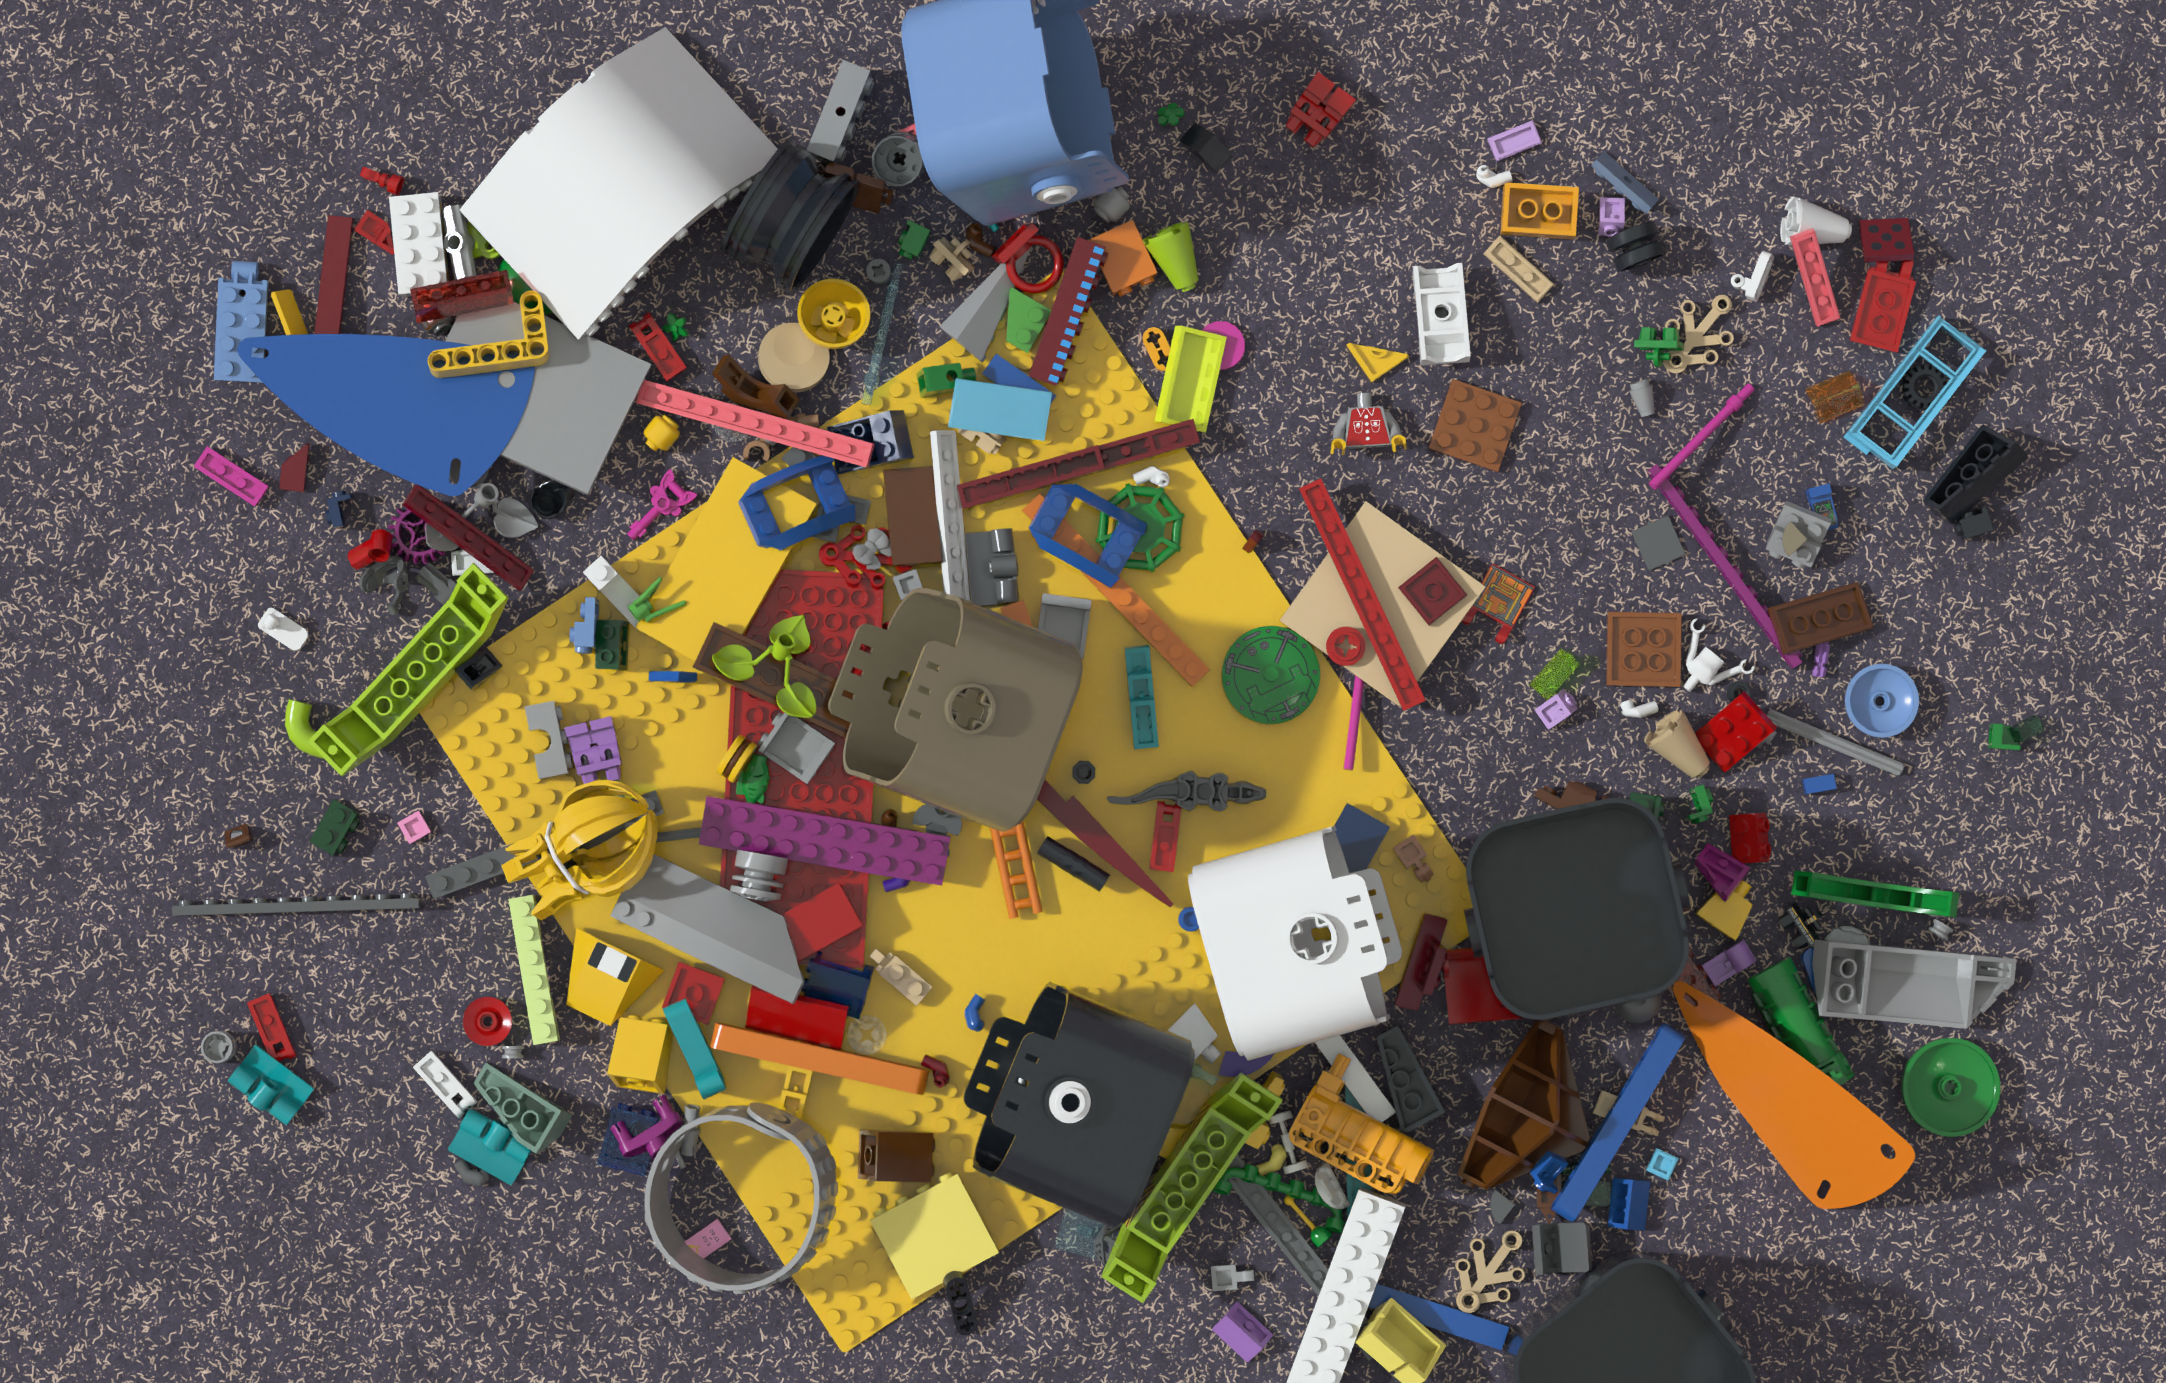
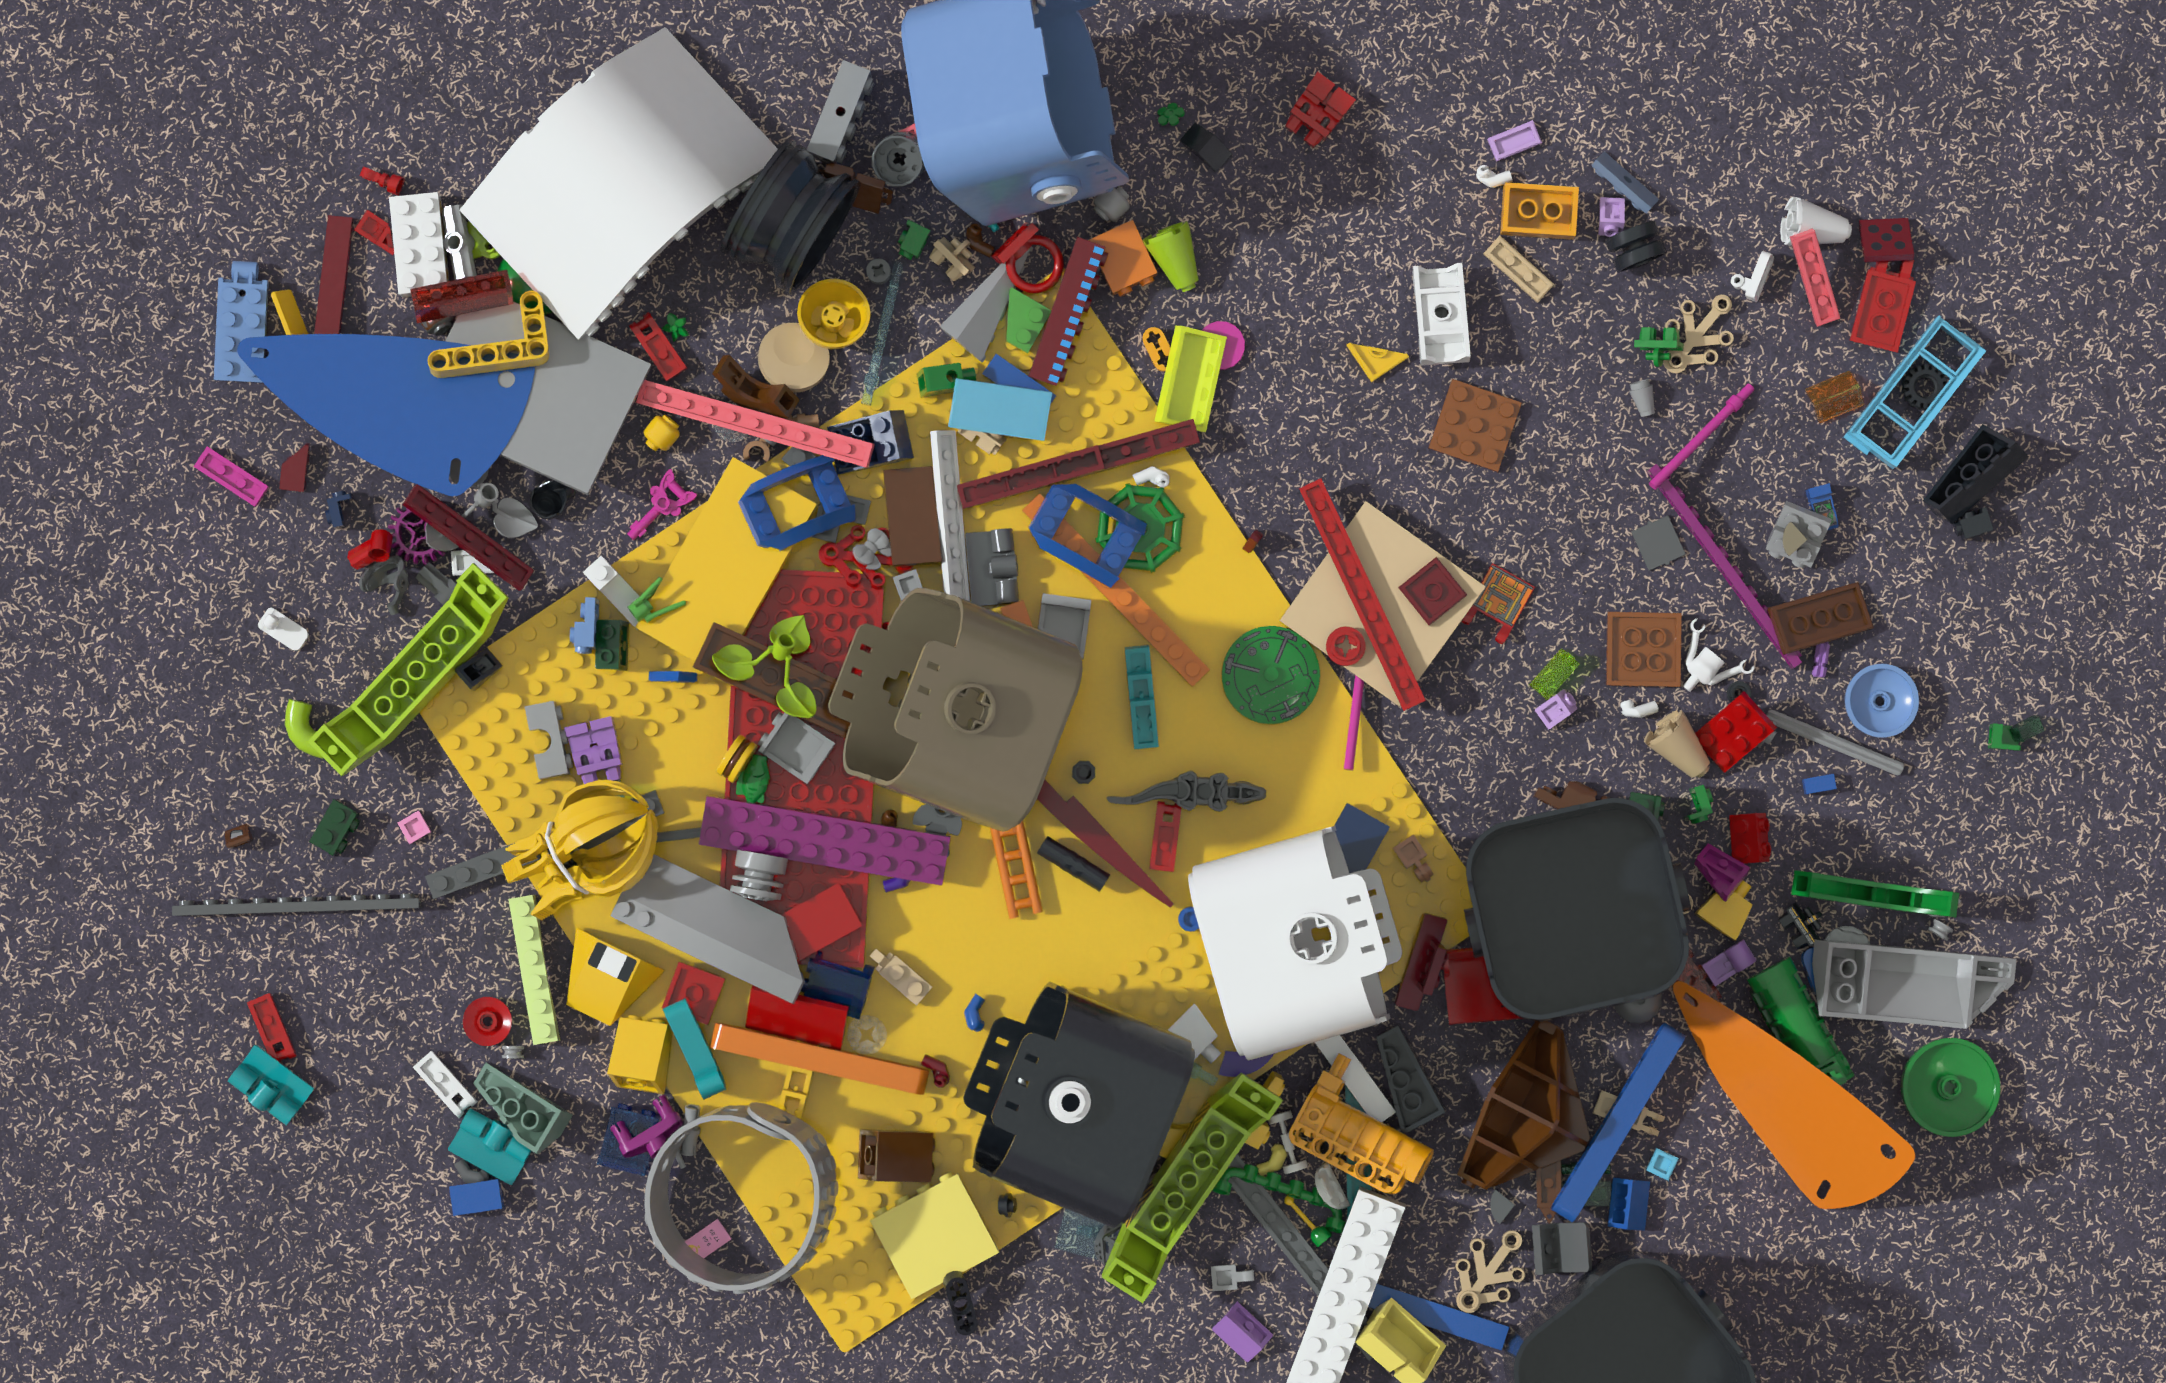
light grey wheel [201,1031,238,1063] -> none
torso [1330,393,1407,455] -> none
blue bracket [1530,1151,1568,1194] -> none
none -> blue brick [449,1179,505,1216]
none -> black plate [998,1193,1017,1218]

